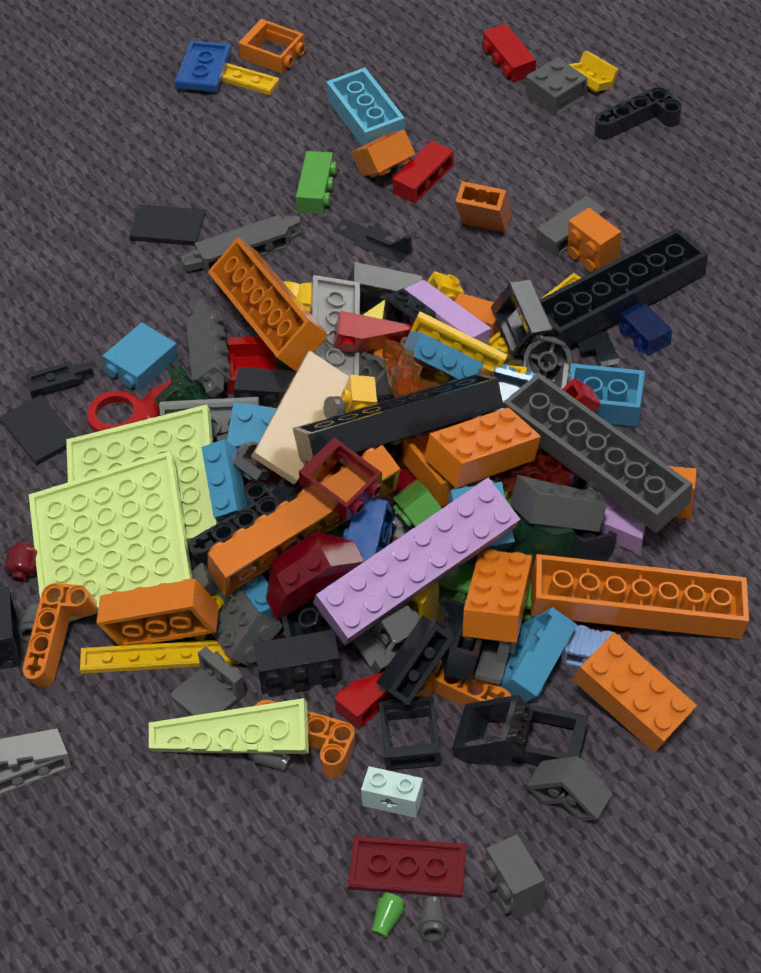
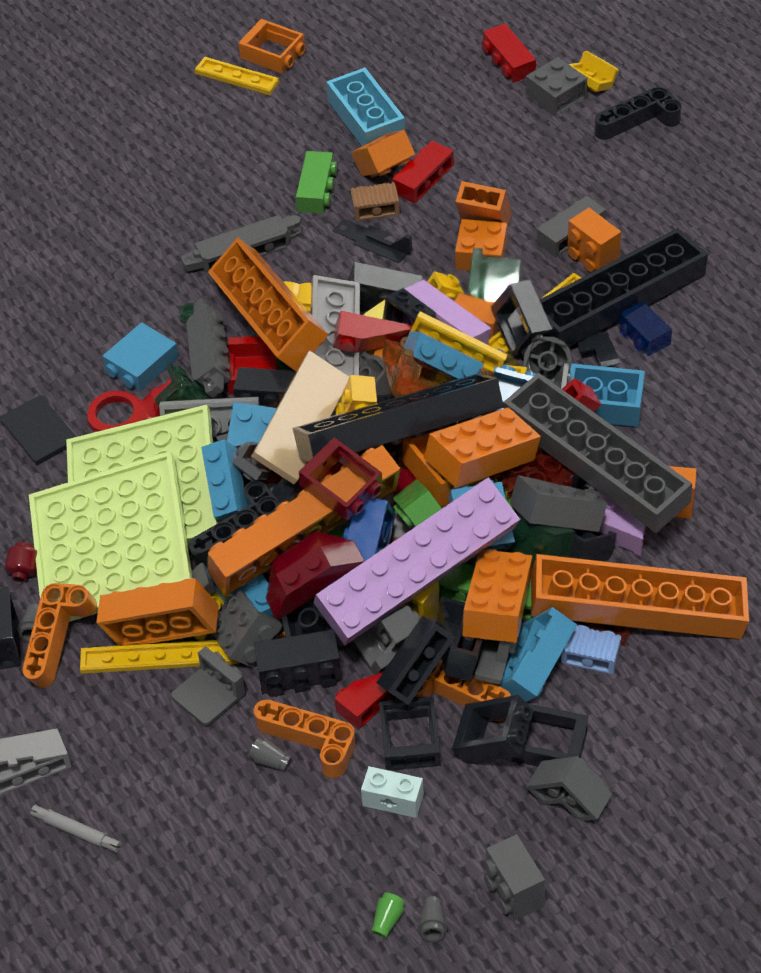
black hinge [25,361,94,398] -> none
black tile [129,204,205,246] -> none
yellowish green wing [149,698,309,754] -> none
blue tile [175,41,232,92] -> none
dark grey tile [323,396,345,418] -> none
dark red tile [348,836,467,898] -> none
orange brick [572,632,697,752] -> none
none -> light grey piece [30,804,122,853]
none -> clear green plate [179,303,195,323]
none -> medium nougat brick [350,182,400,221]
none -> orange brick [455,219,507,273]
none -> clear green bracket [468,248,521,302]

